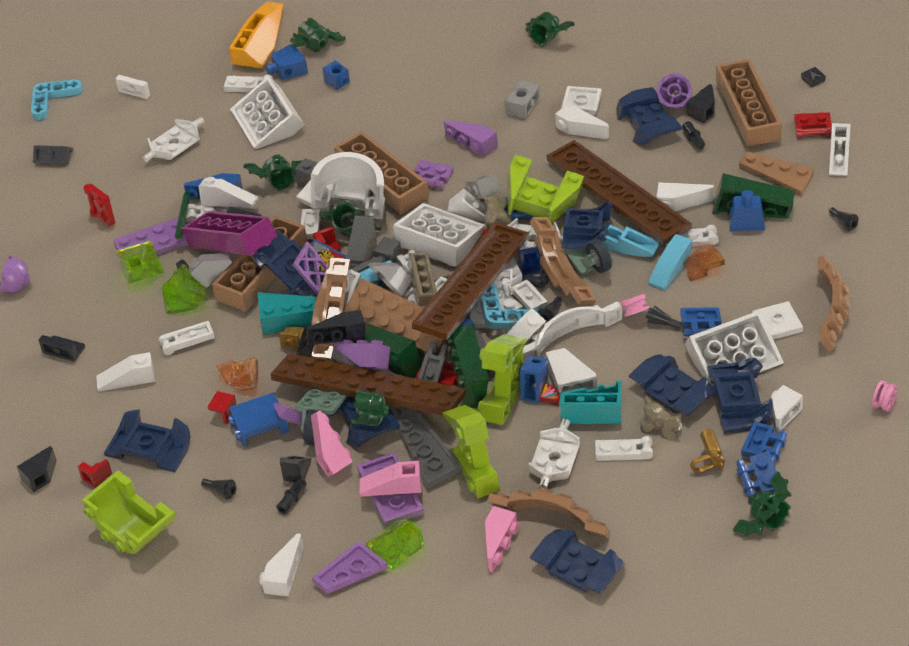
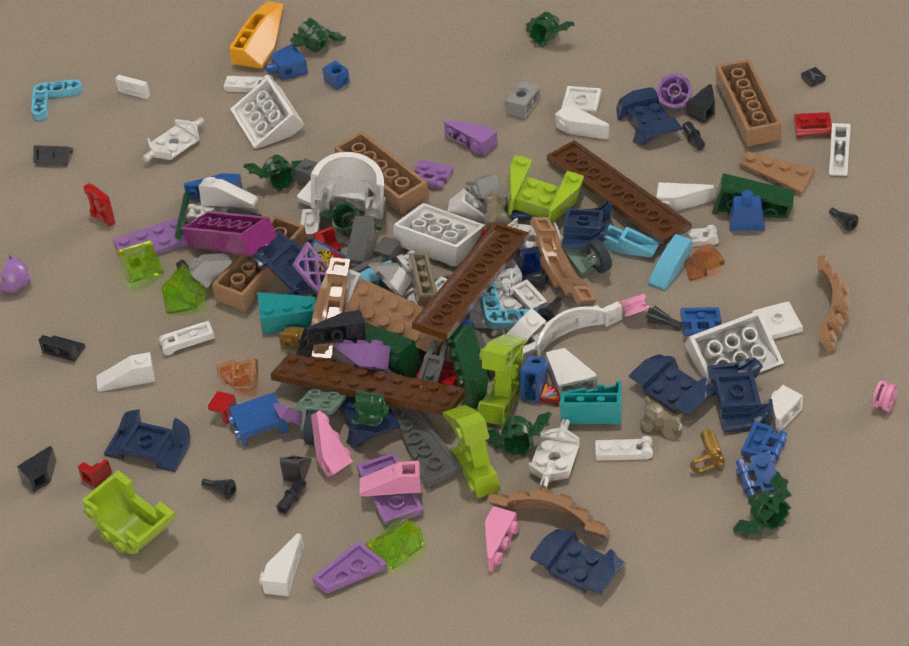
none -> dark green helmet [486,412,552,457]

